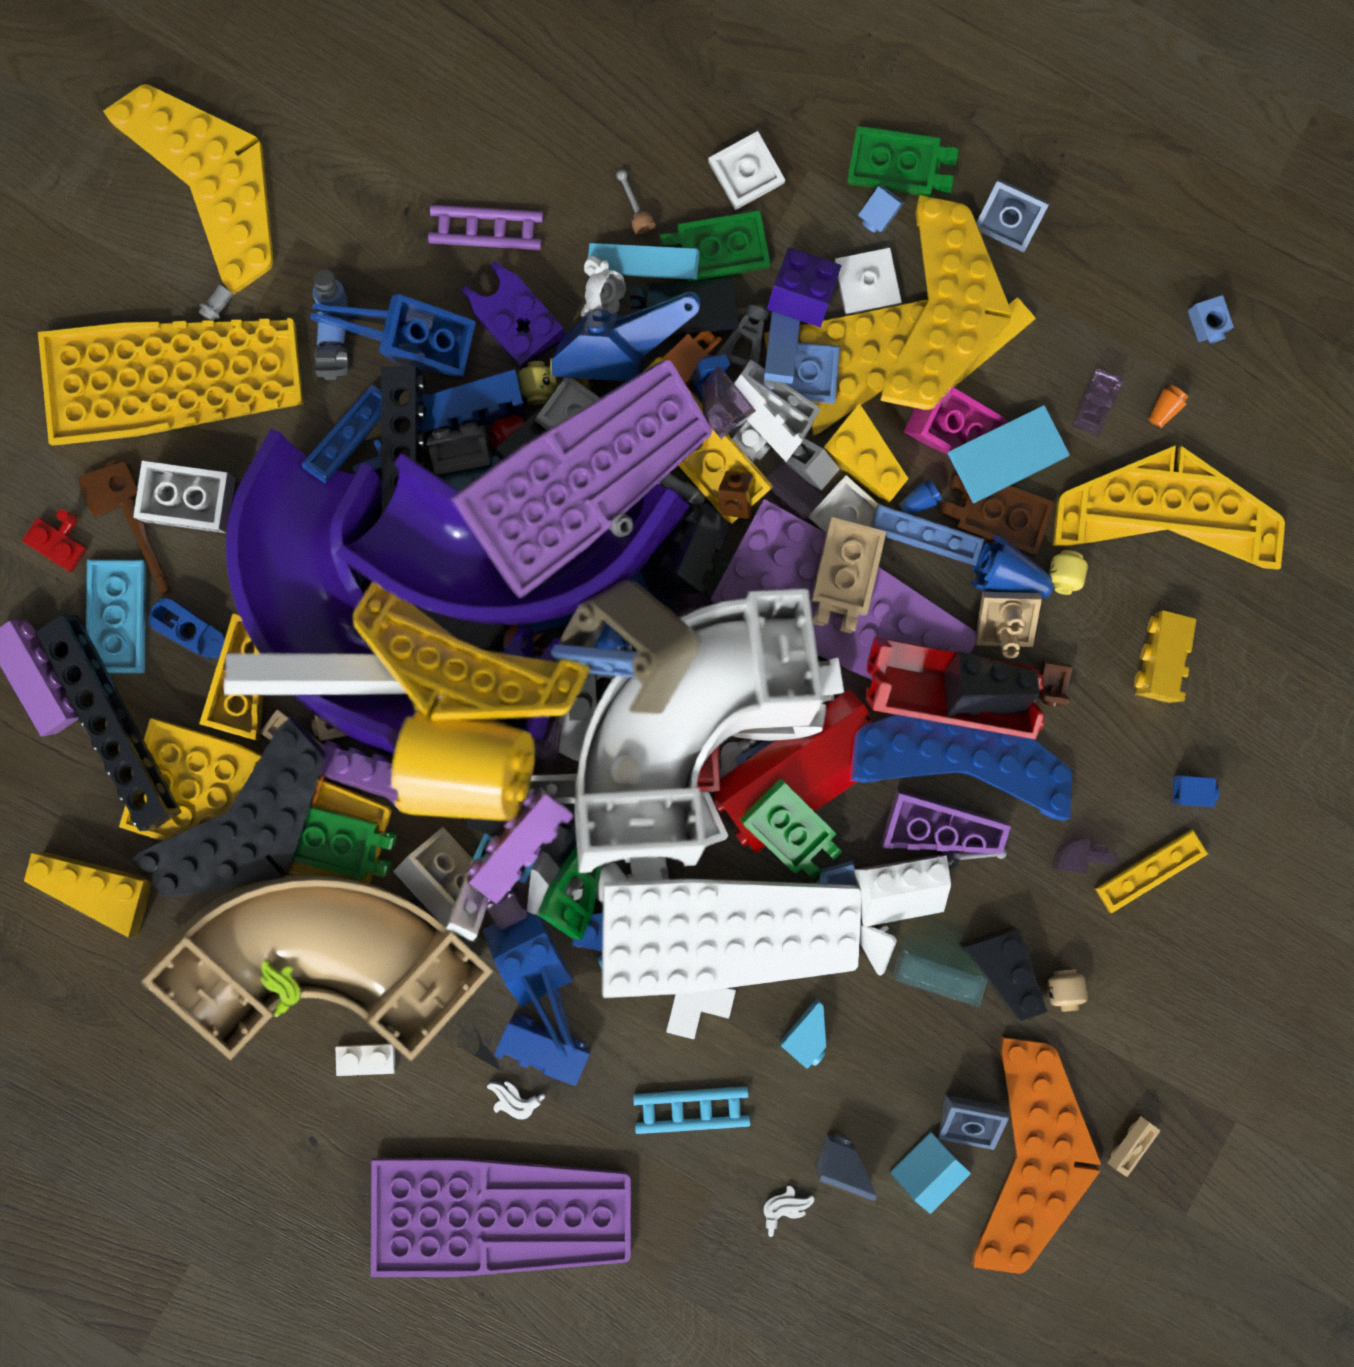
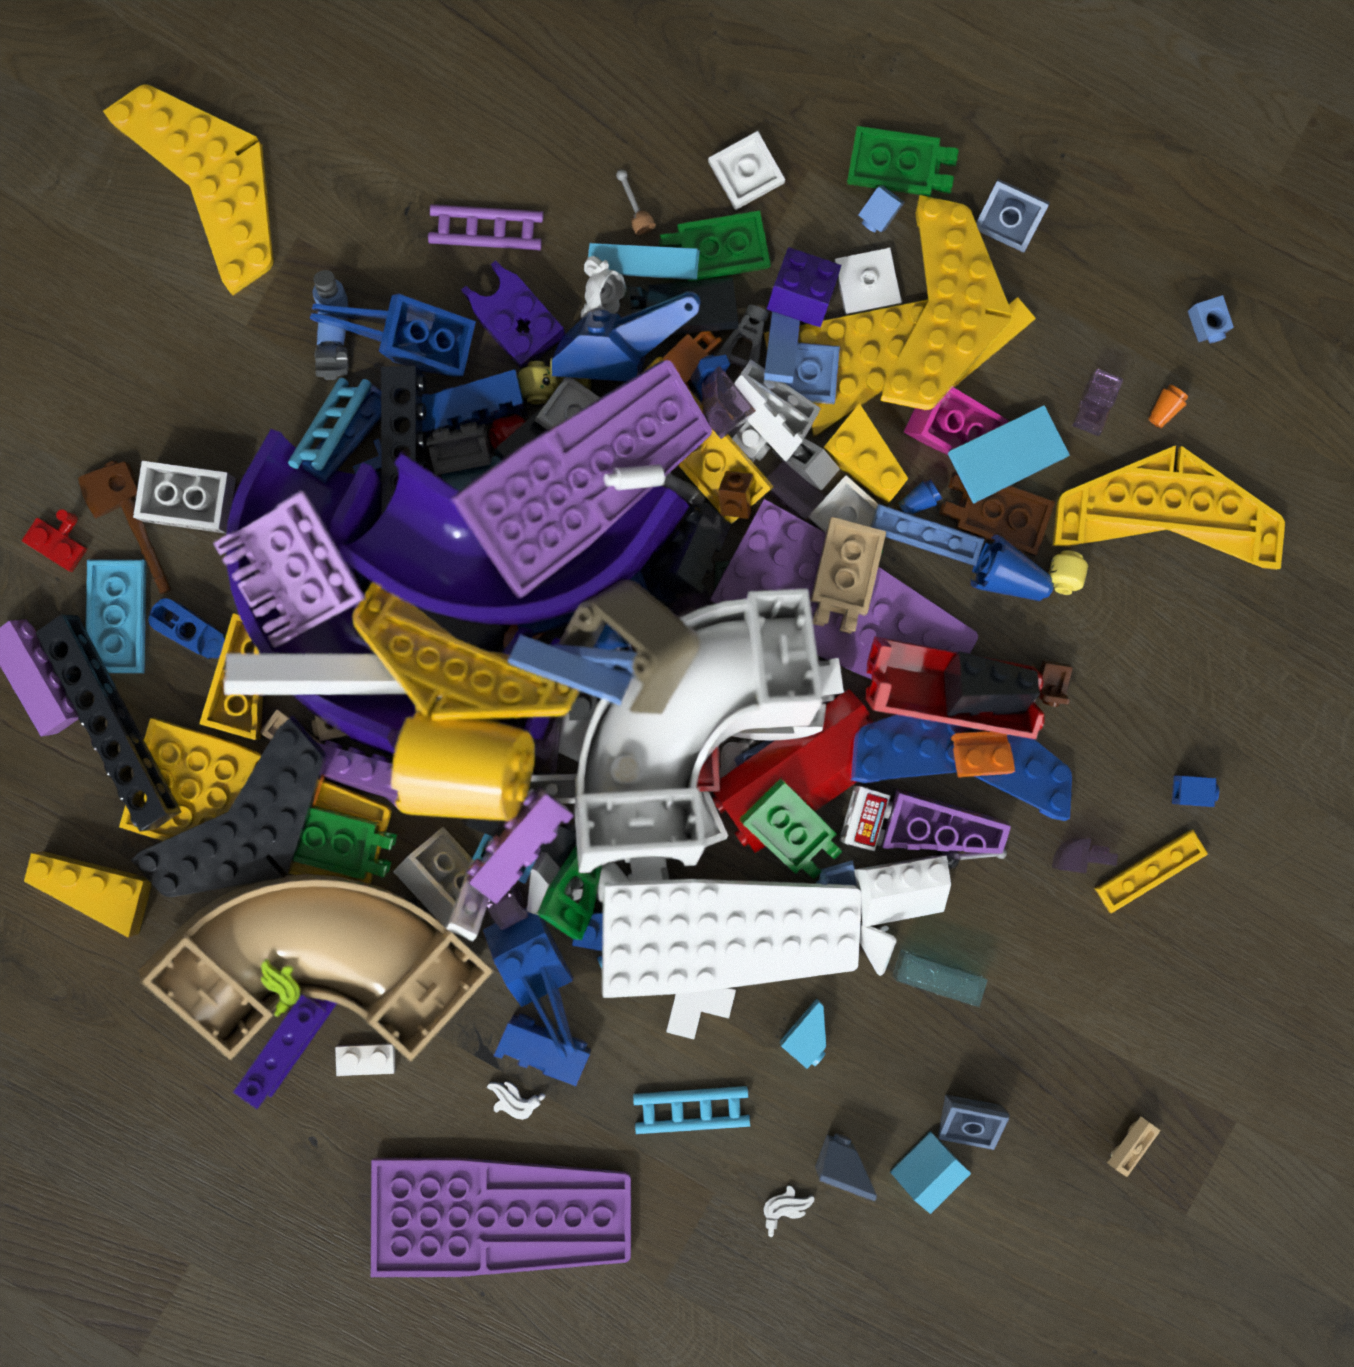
yellow wing [38,318,303,446] -> none
light grey pin [199,284,233,321] -> none
light grey pin [608,514,633,537] -> none
black wedge [960,926,1047,1021] -> none
orange wing [972,1036,1101,1274] -> none
tan plate [976,592,1042,658] -> none
tan head [1047,969,1088,1012] -> none
yellow wedge [1134,611,1196,703] -> none
none -> lavender slope [214,492,365,648]
none -> dark purple fence [233,994,338,1109]
none -> medium azure bar [288,378,372,470]
none -> medium blue tile [509,635,632,705]
none -> white cylinder [604,465,664,490]
none -> slope [839,786,893,851]
none -> orange plate [951,731,1015,777]

